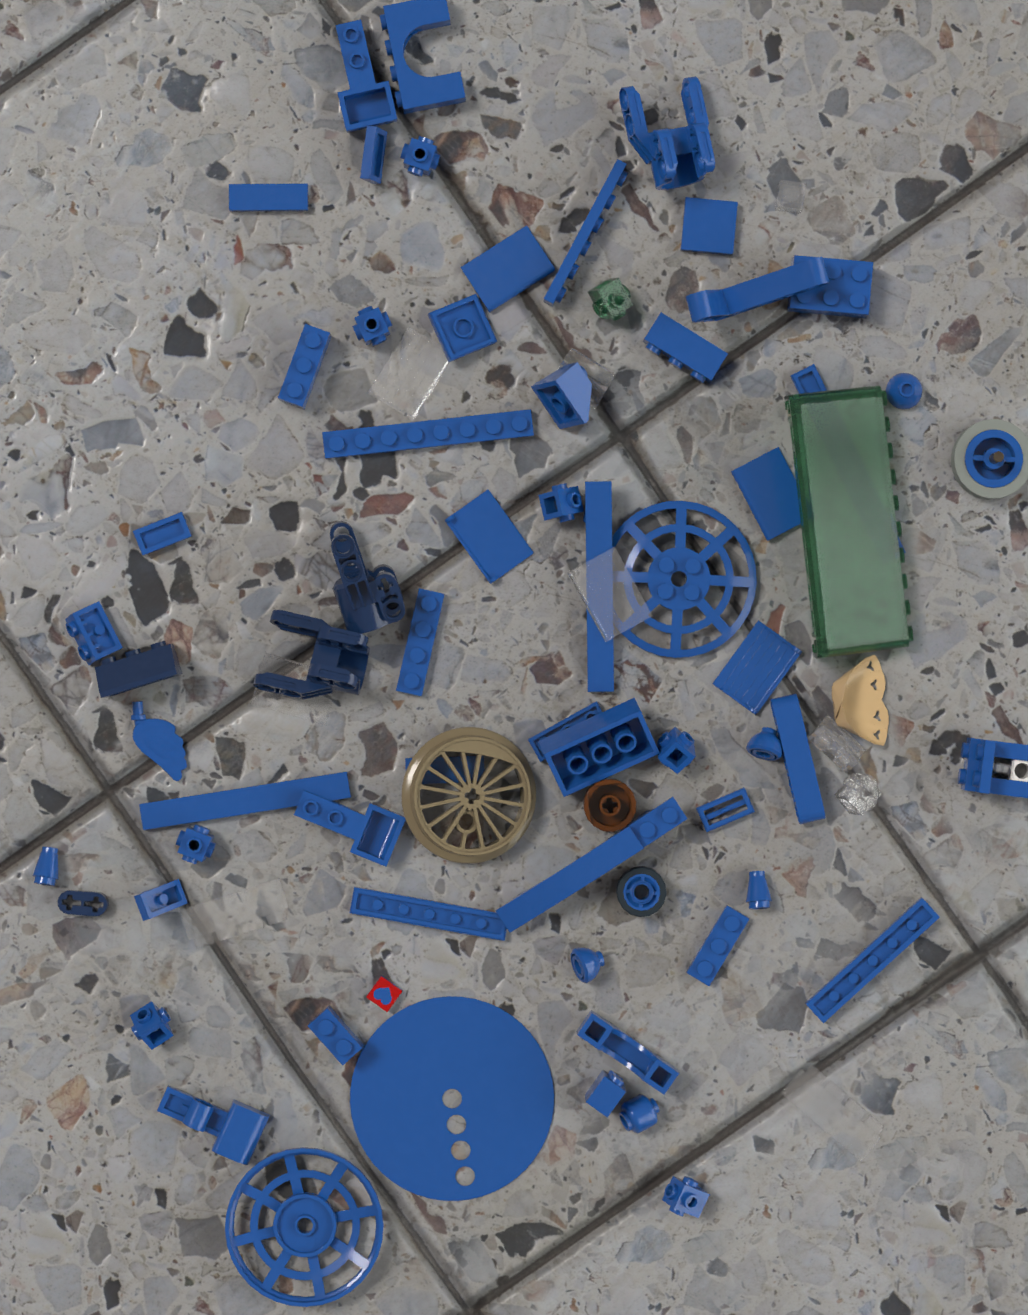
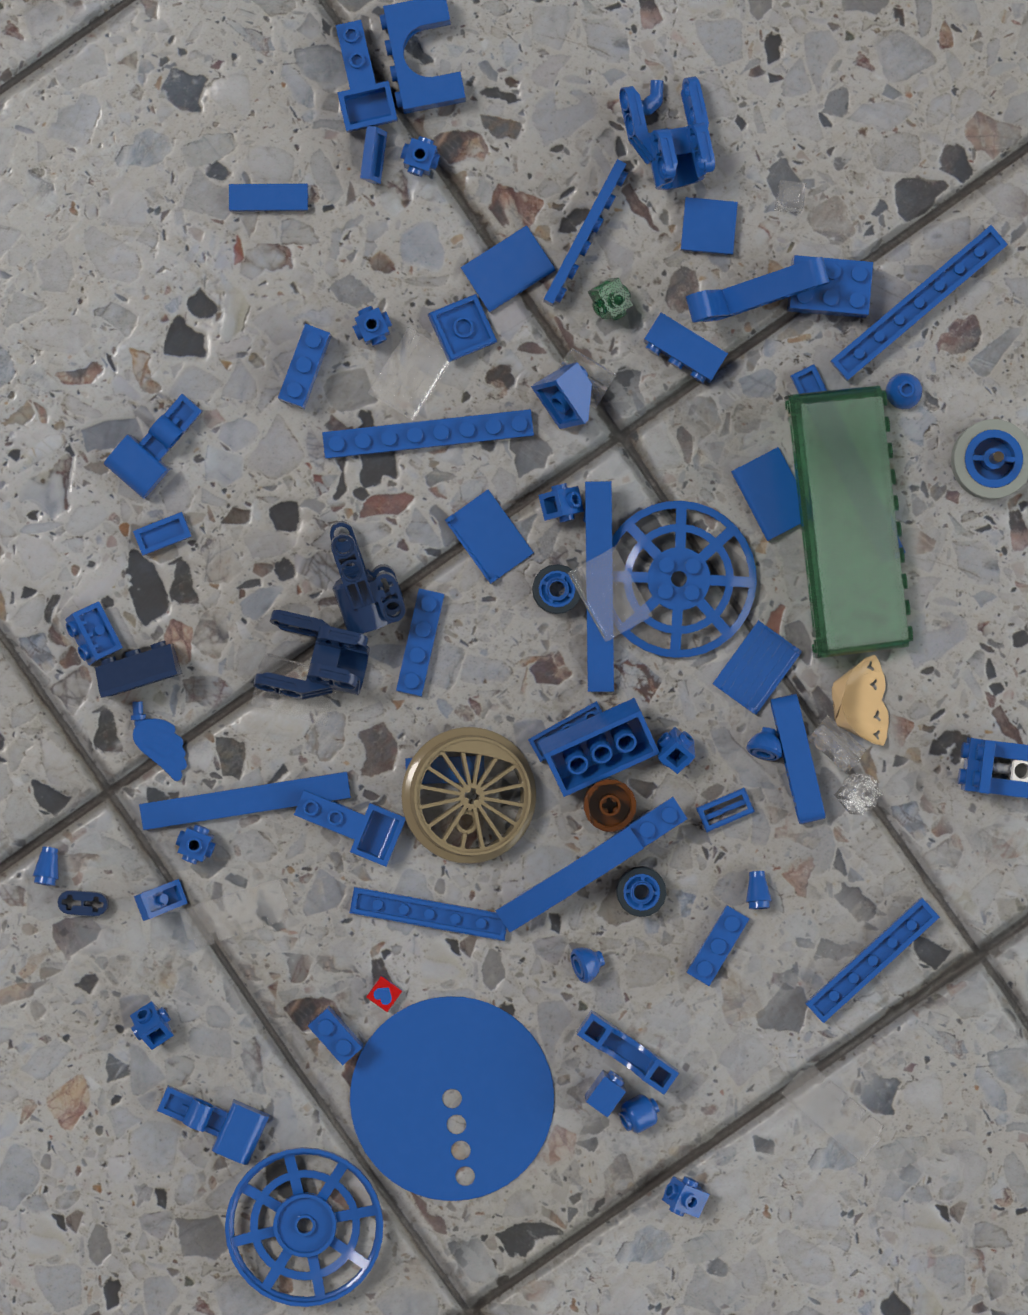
none -> blue plate [104,394,203,499]
none -> wheel [532,564,582,614]
none -> blue arm [641,80,663,115]
none -> blue plate [830,225,1008,381]

